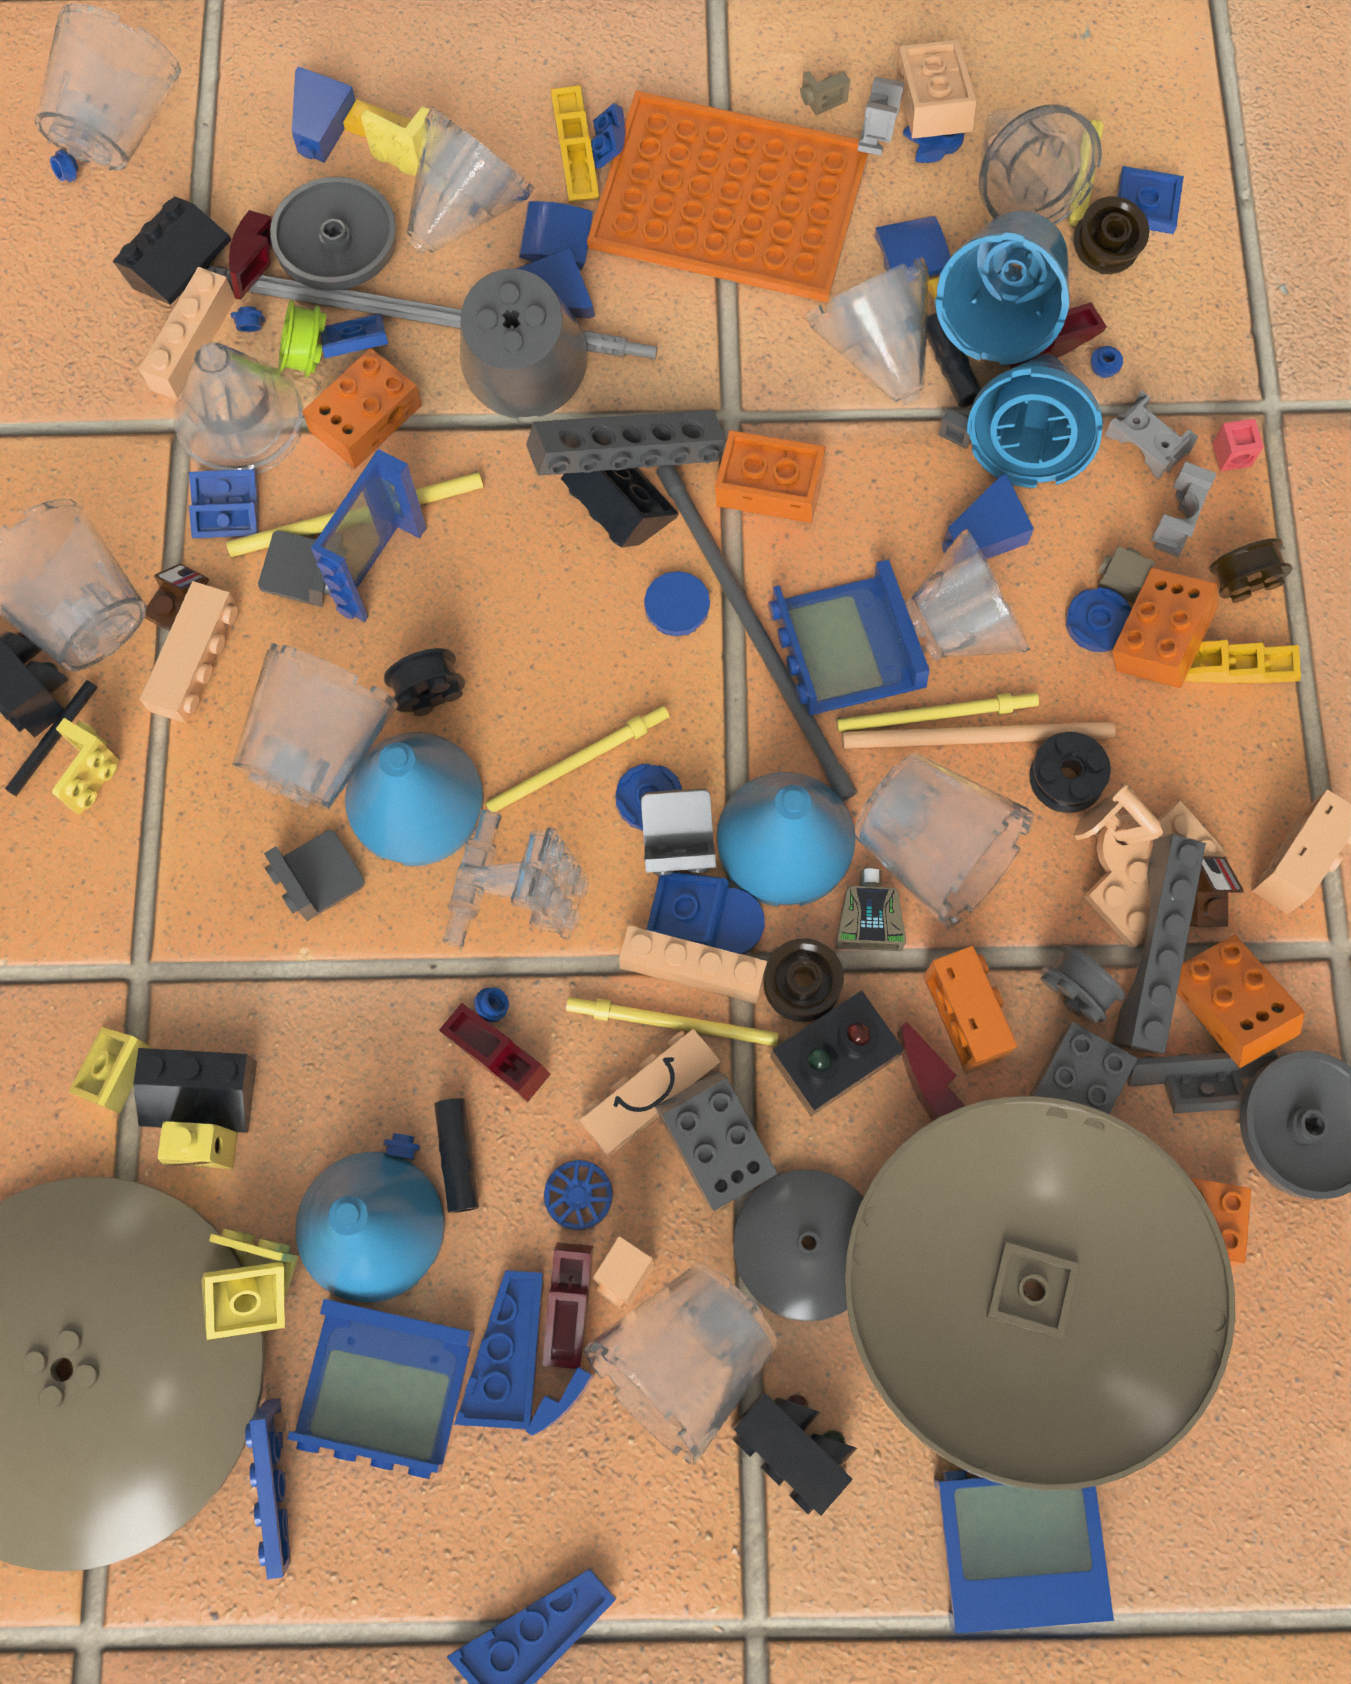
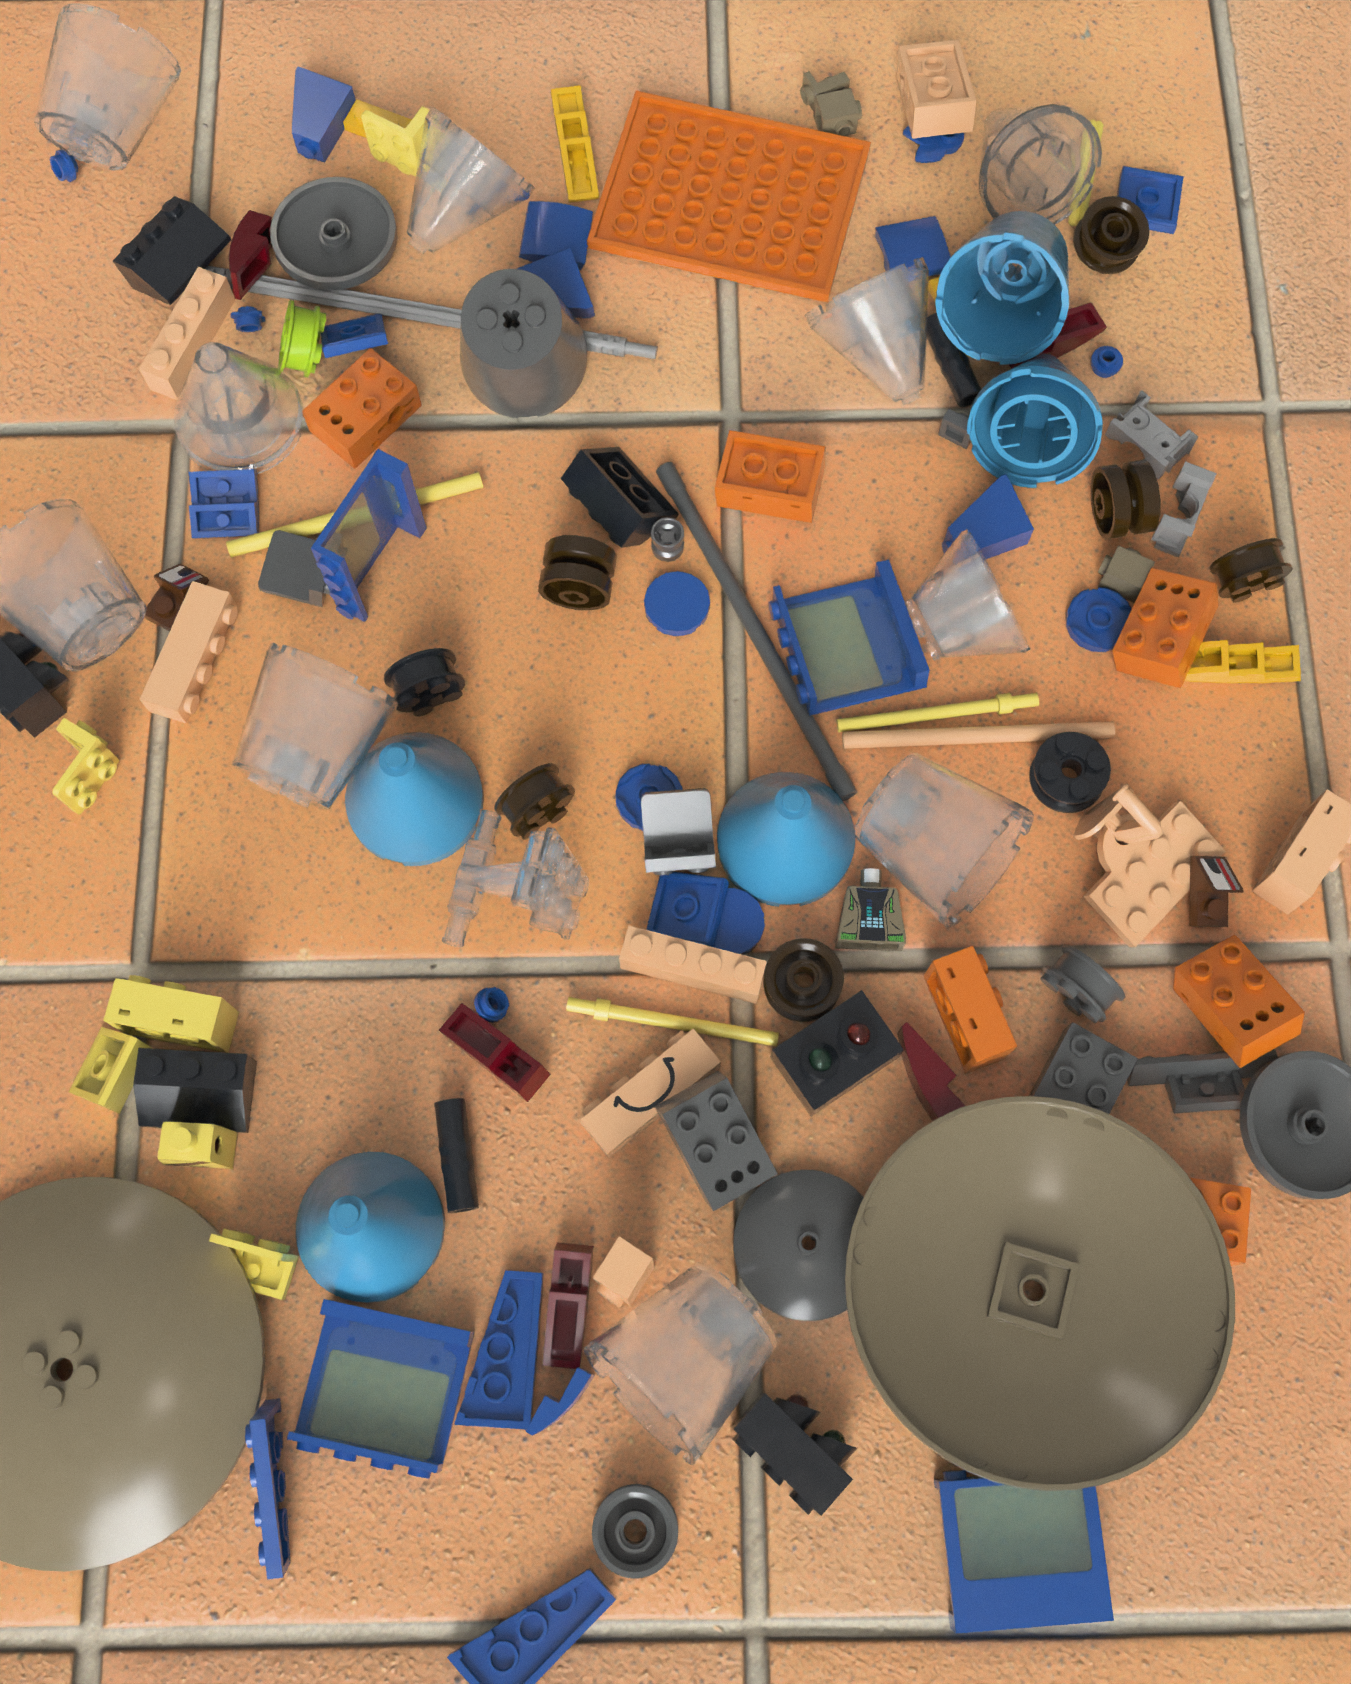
black piece [5,680,98,797] -> none
light yellow slope [201,1262,285,1340] -> none
dark grey bracket [264,830,365,921] -> none
blue plate [383,1133,420,1160] -> none
light yellow bar [485,706,670,814] -> none
dark grey brick [526,410,727,476] -> none
blue wheel [544,1160,613,1230] -> none
blue slope [591,103,625,169] -> none
light grey piece [857,76,905,156] -> none
dark grey arch [1113,834,1206,1054] -> none
coral brick [1212,419,1264,472] -> none
none -> light yellow piece [103,975,239,1053]
none -> dark brown wheel [494,763,575,840]
none -> dark brown wheel [538,535,617,610]
none -> dark grey wheel [592,1484,678,1579]
none -> flat silver wheel [651,517,684,562]
none -> dark tan brick [813,88,862,136]
none -> dark brown wheel [1090,459,1160,540]

